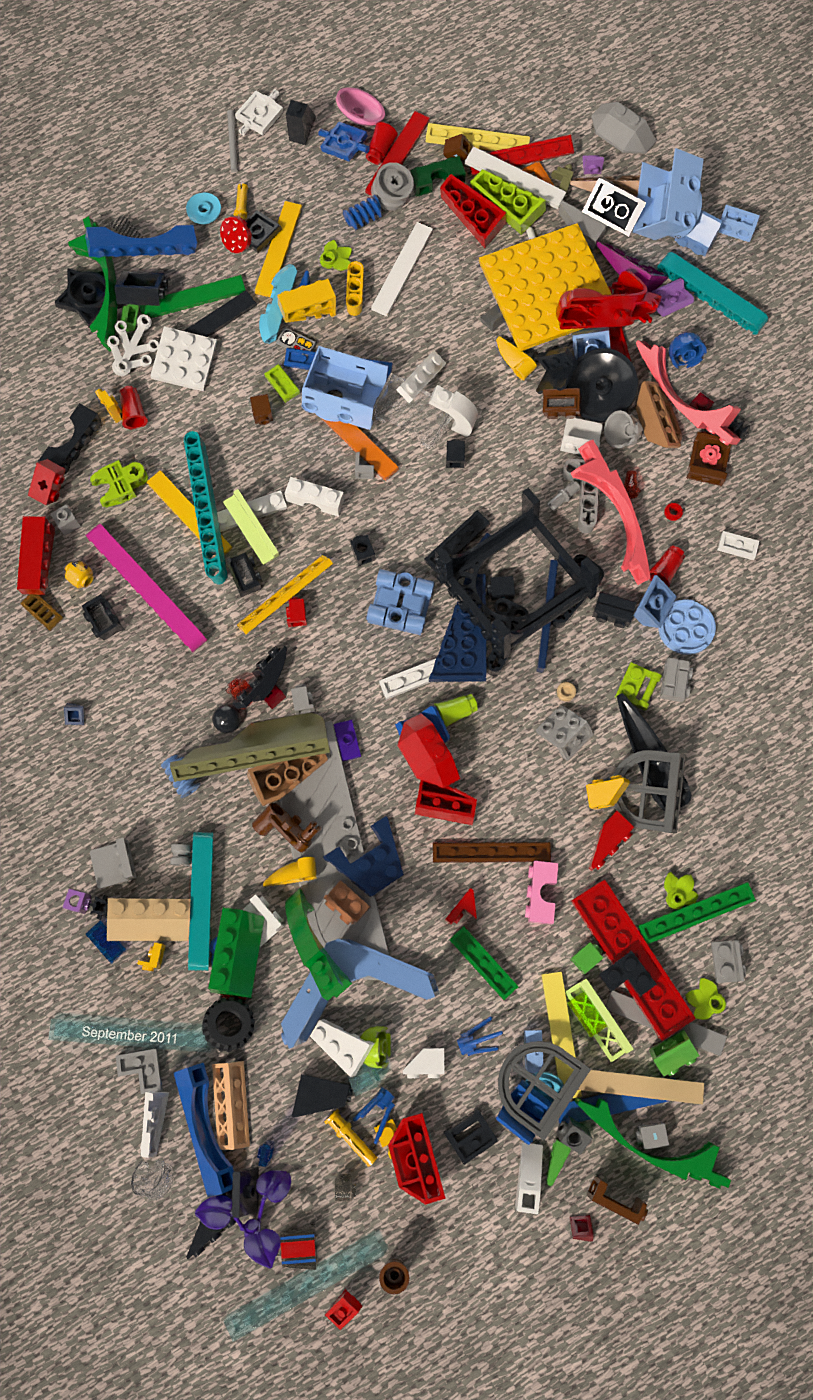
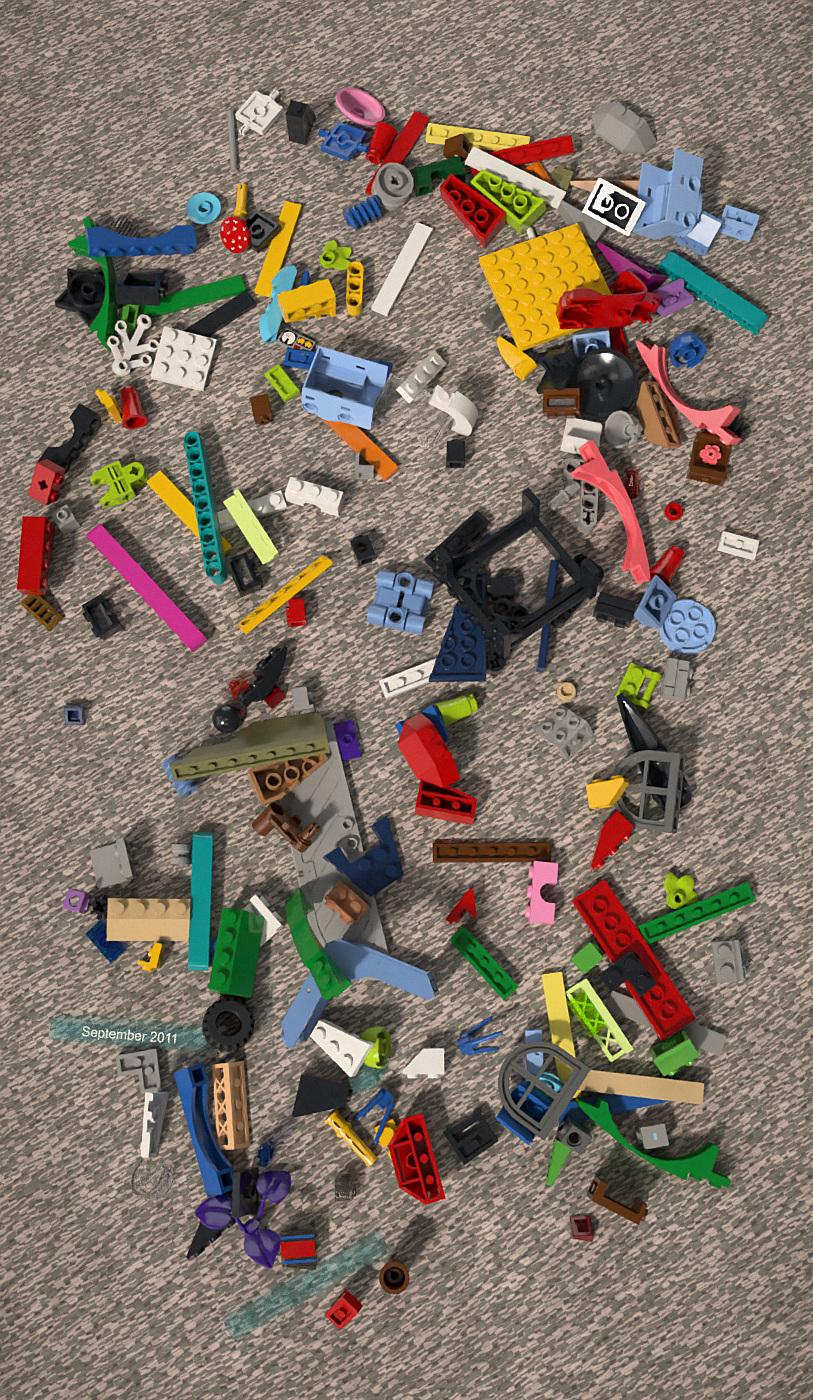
yellow head [65,561,94,588] -> none
yellow piece [263,857,317,887] -> none
white slope [515,1142,543,1214] -> none
medium lavender bracket [582,155,604,174] -> none
lime plate [685,978,726,1020] -> none
dark red plate [689,392,715,411] -> none

